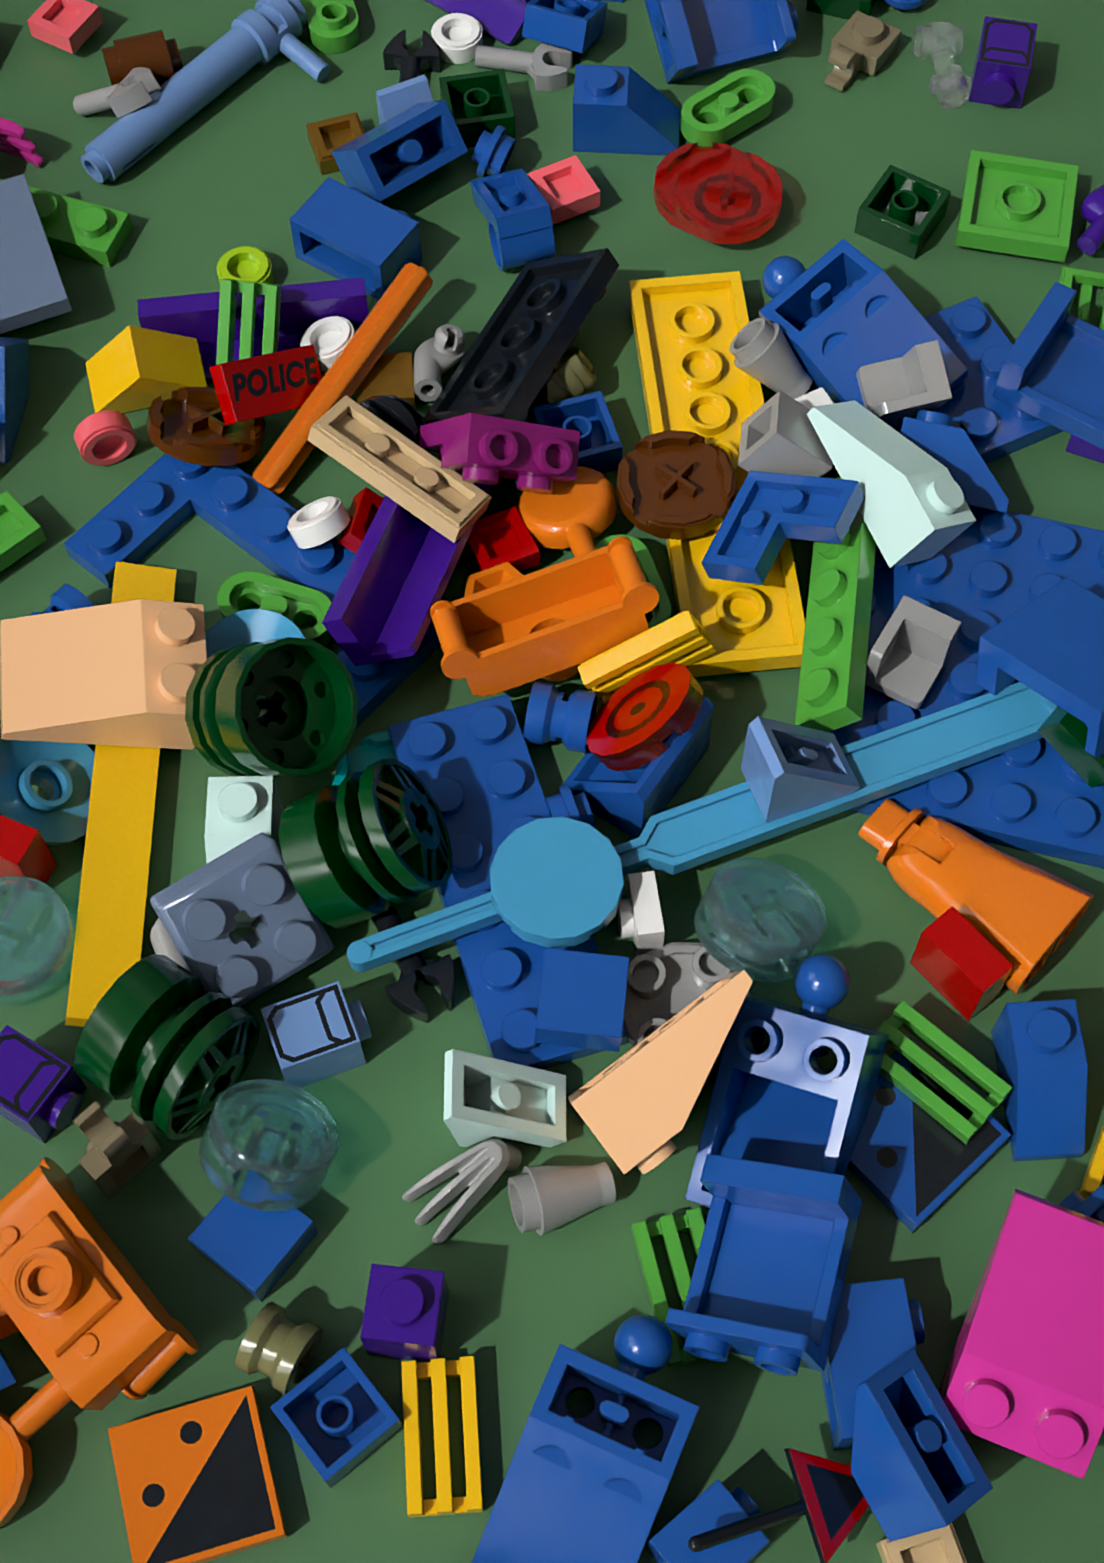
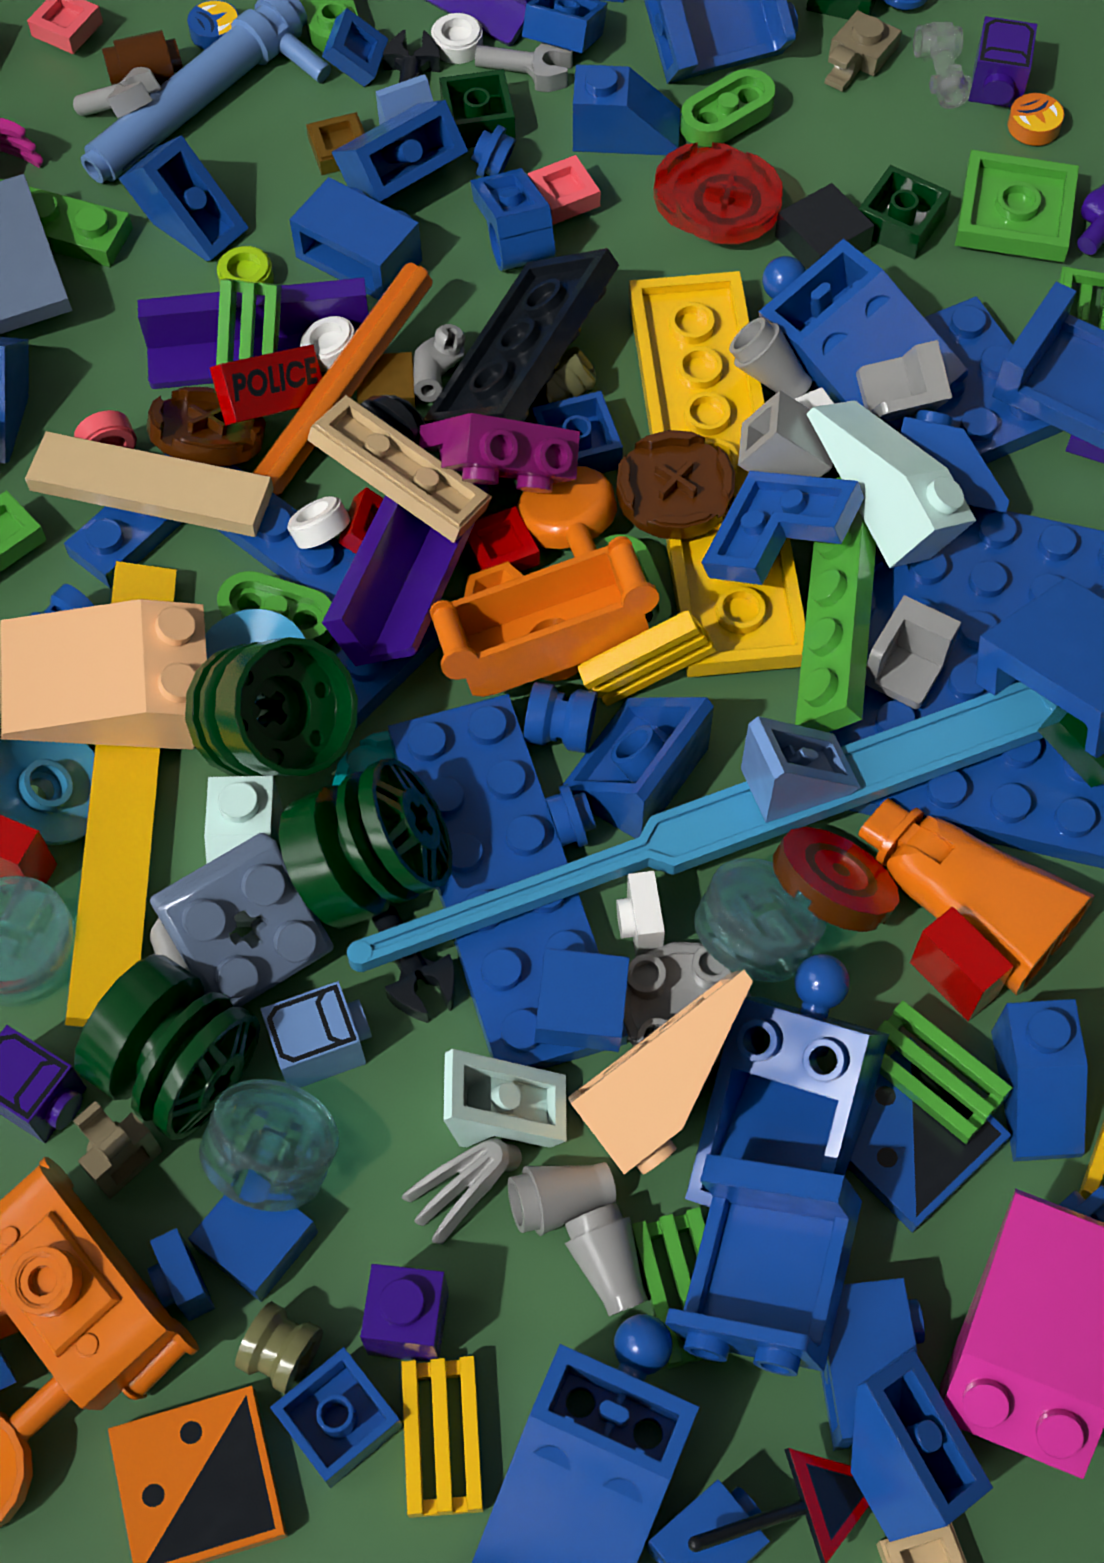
yellow slope [85,325,208,413] -> none
dark azure tile [490,817,624,948] -> none
tile [586,662,704,771] -> none
none -> tan tile [25,431,274,537]
none -> blue slope [118,135,249,261]
none -> blue plate [147,1228,216,1321]
none -> tile [187,0,238,50]
none -> blue plate [322,8,388,87]
none -> light grey cone [565,1203,648,1317]
none -> tile [773,827,900,932]
none -> black piece [775,183,875,269]
none -> orange tile [1007,93,1064,146]

